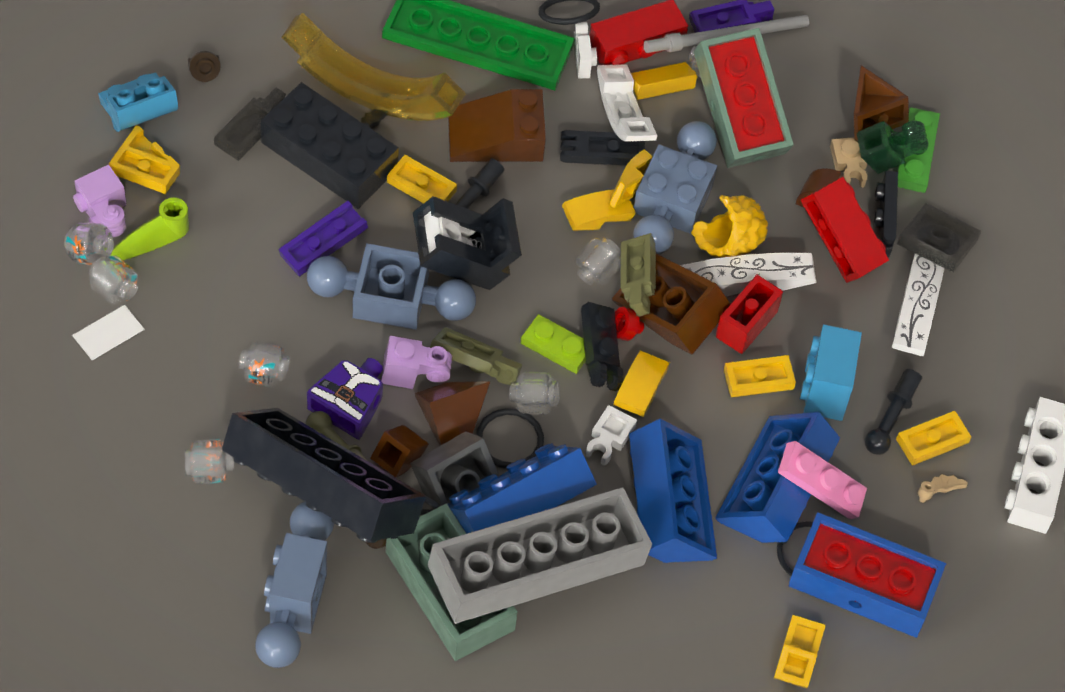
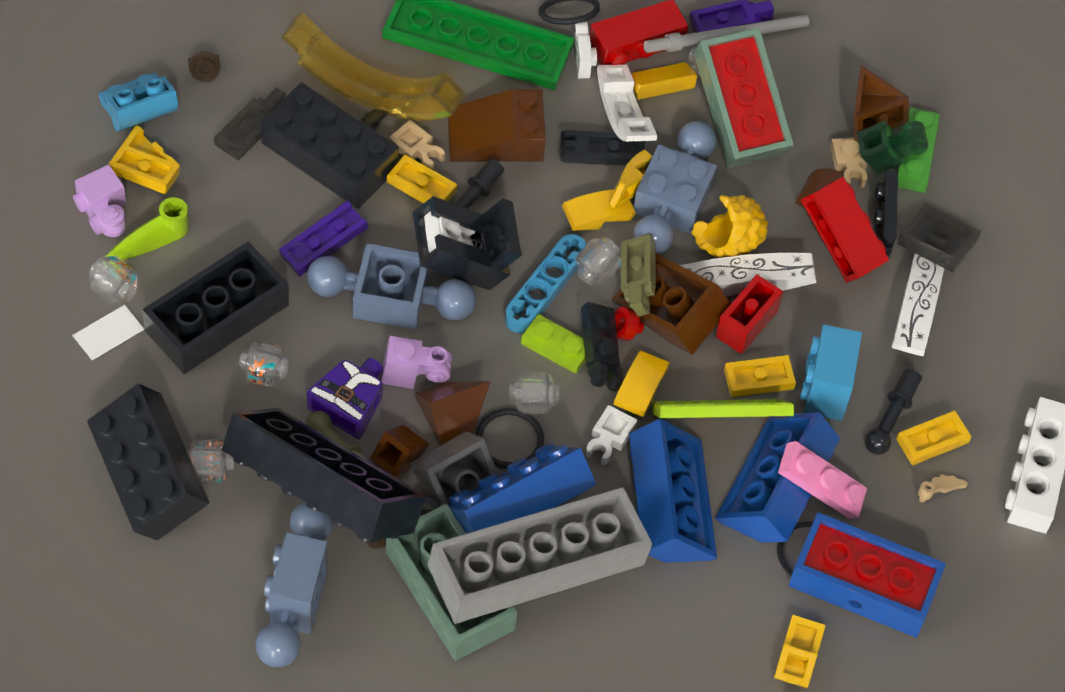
clear head [64,222,114,265] -> none
olive hinge [430,327,522,386] -> none
none -> black brick [87,383,210,540]
none -> black brick [142,241,289,374]
none -> tan plate [388,120,445,170]
none -> dark azure beam [505,234,587,333]
none -> lime tile [652,399,794,418]

